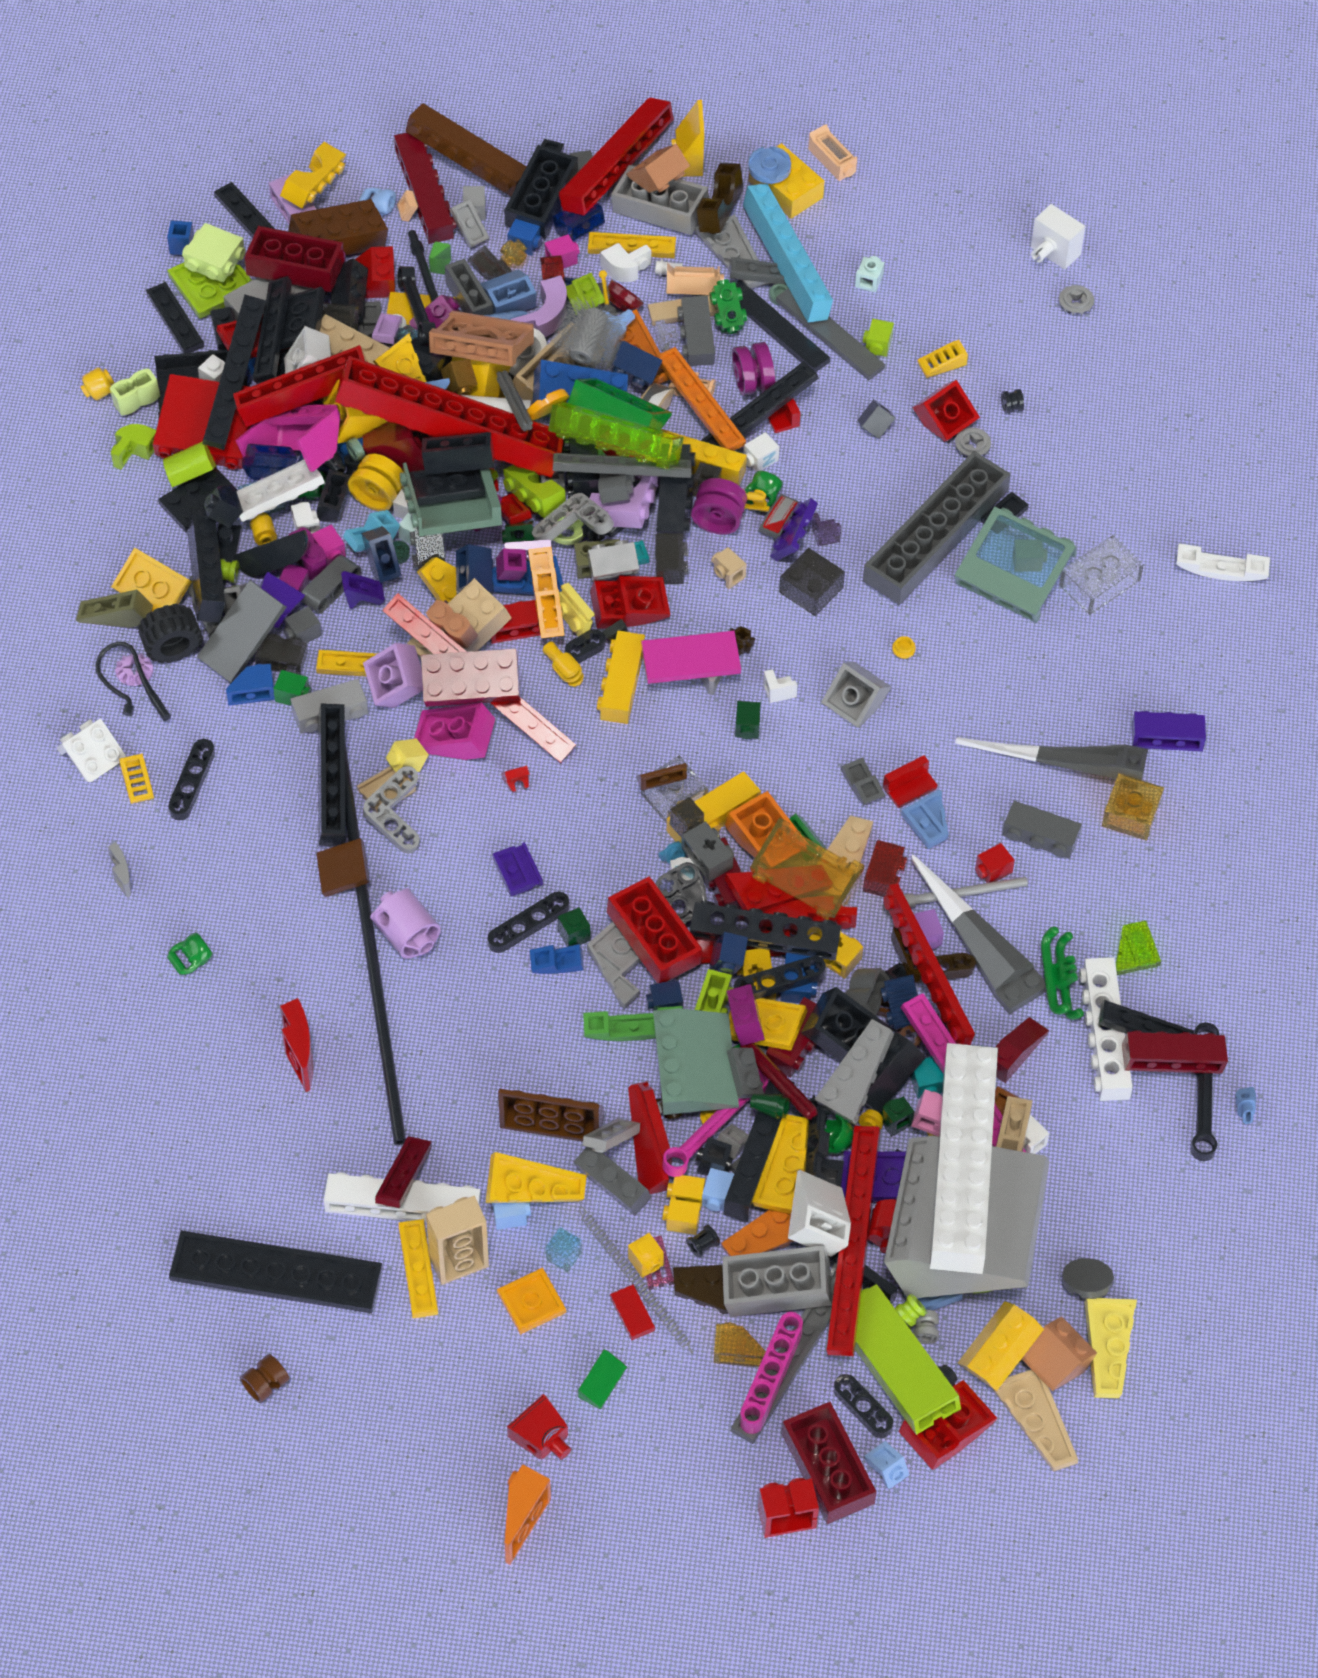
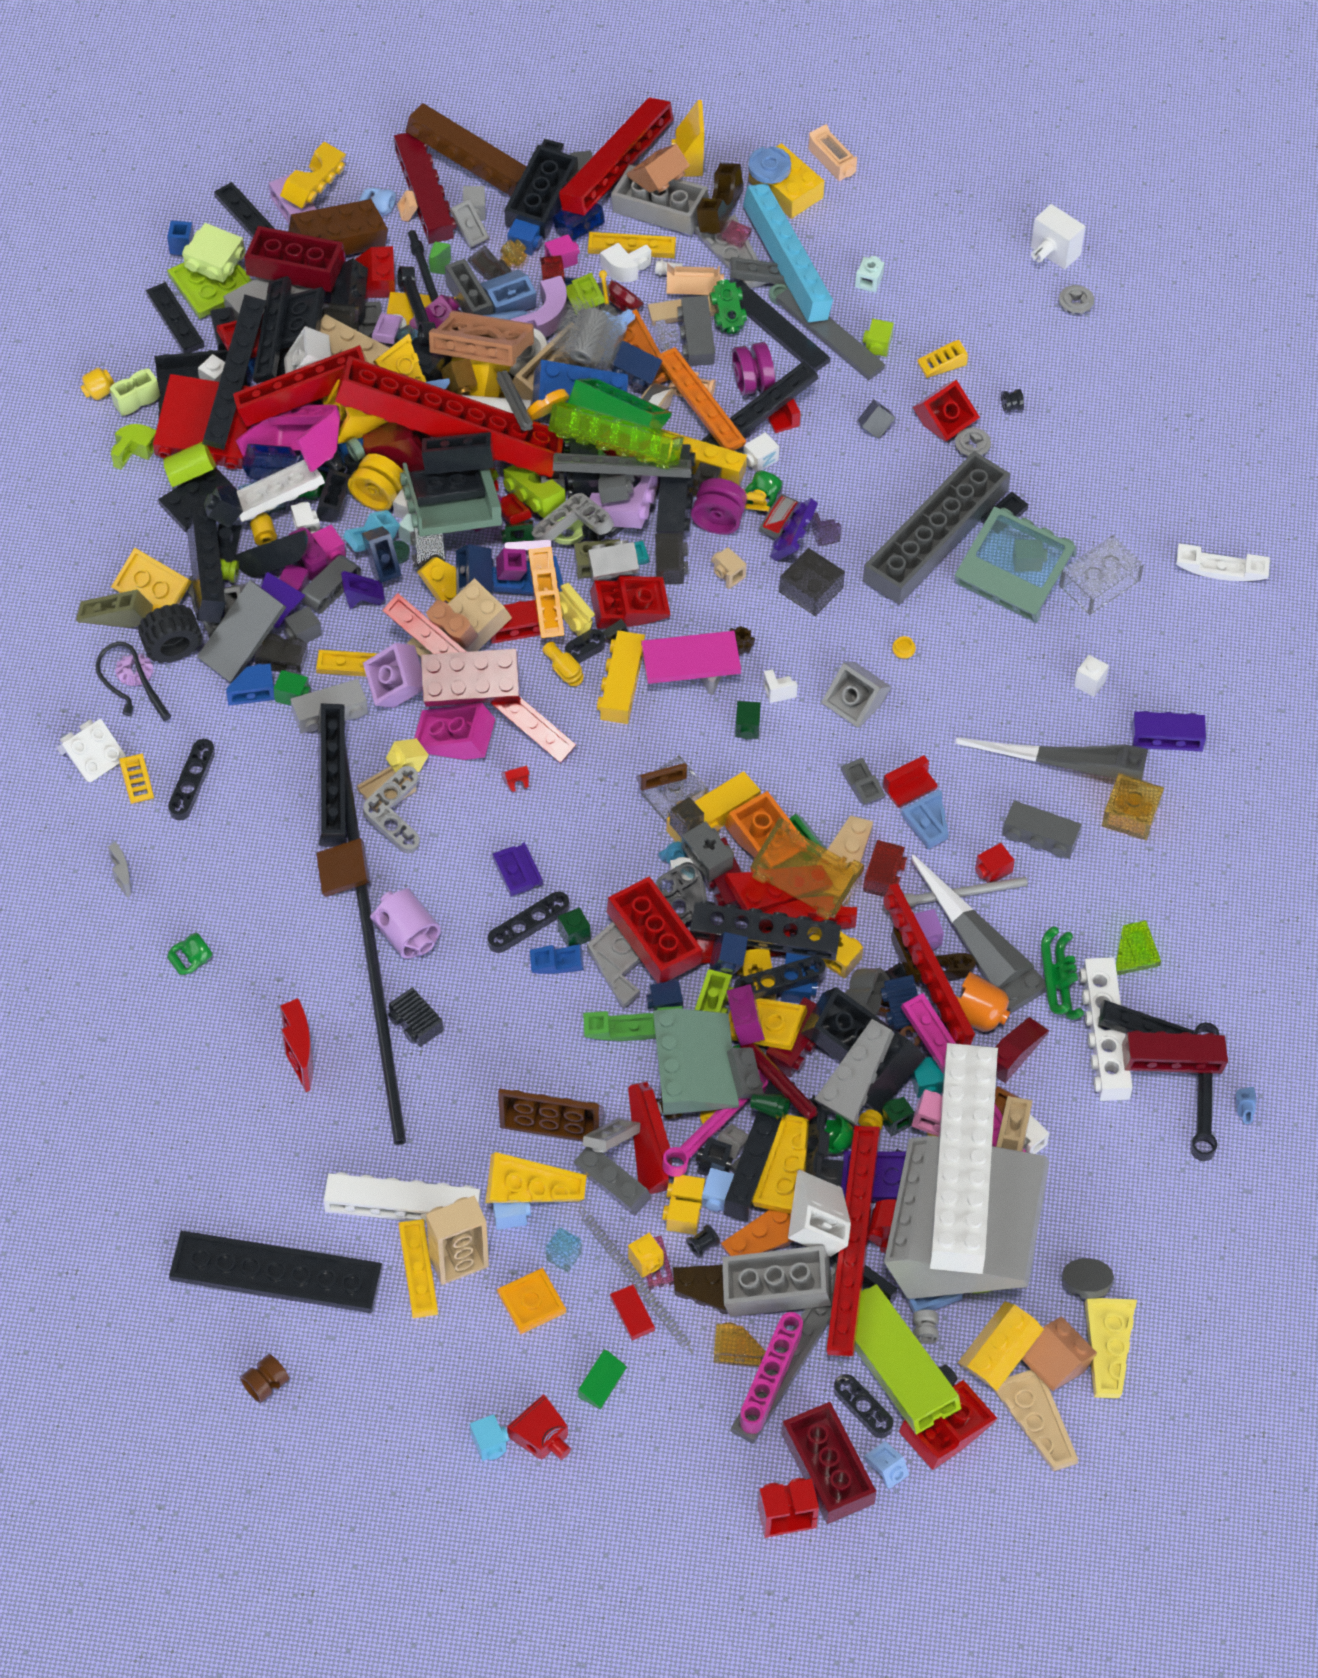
dark red tile [375,1136,432,1208] -> none
orange slope [504,1464,551,1565] -> none
lime wheel [895,1294,928,1327] -> none
none -> black brick [388,987,443,1047]
none -> medium azure brick [470,1414,509,1461]
none -> clear pink tile [722,220,751,248]
none -> orange cylinder [956,972,1011,1032]
none -> white brick [1074,655,1109,697]

